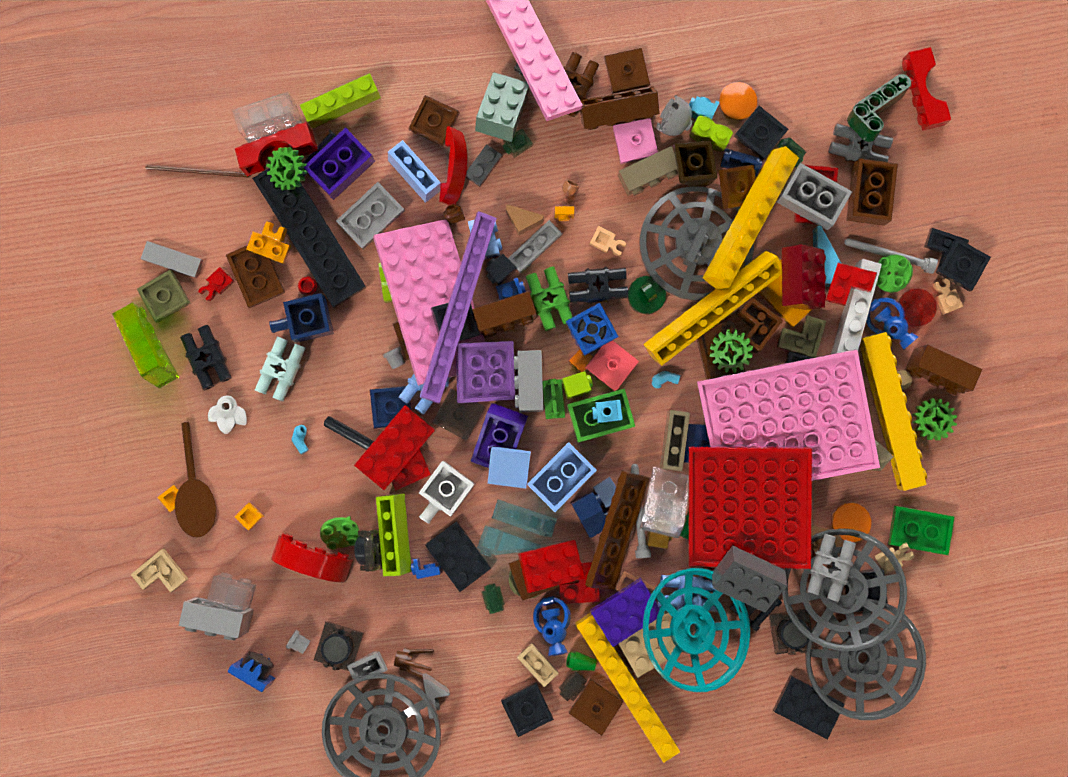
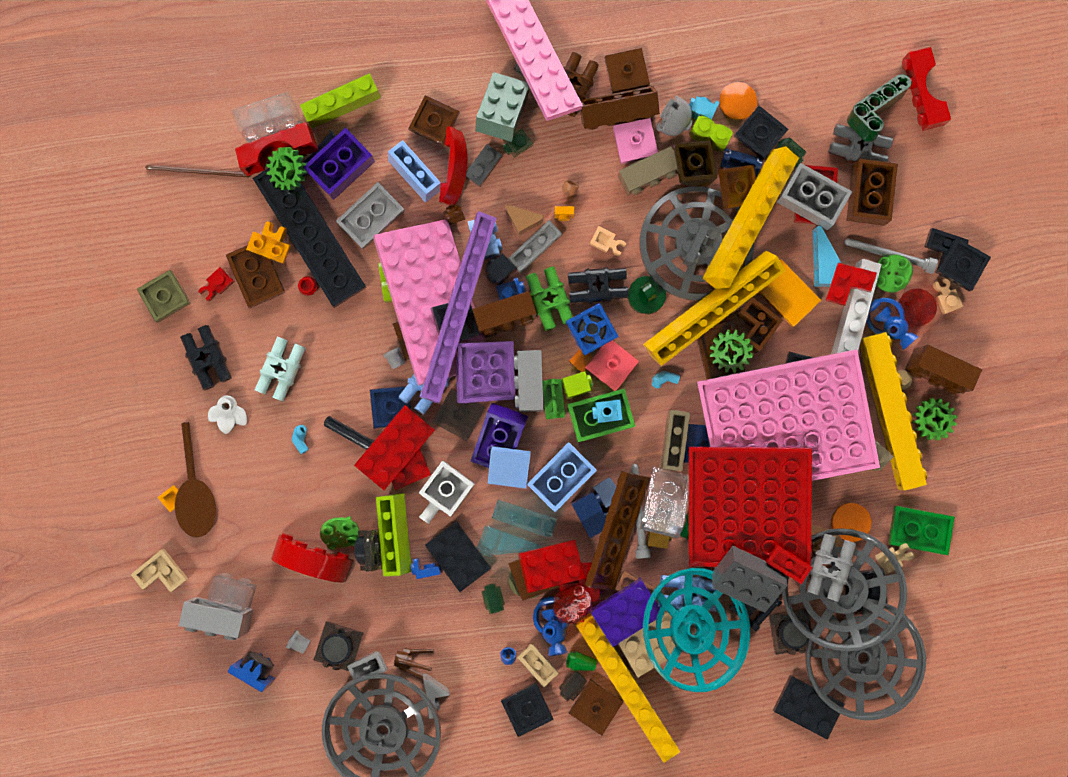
clear neon green wedge [112,302,179,388] -> none
light grey tile [141,241,203,278] -> none
light orange plate [235,503,264,531] -> none
dark blue brick [269,293,334,343] -> none
olive plate [777,315,826,358] -> none
dark red brick [782,244,826,310] -> none
none -> blue hinge [500,647,516,665]
none -> clear red plate [553,586,592,625]
none -> red plate [766,544,813,584]

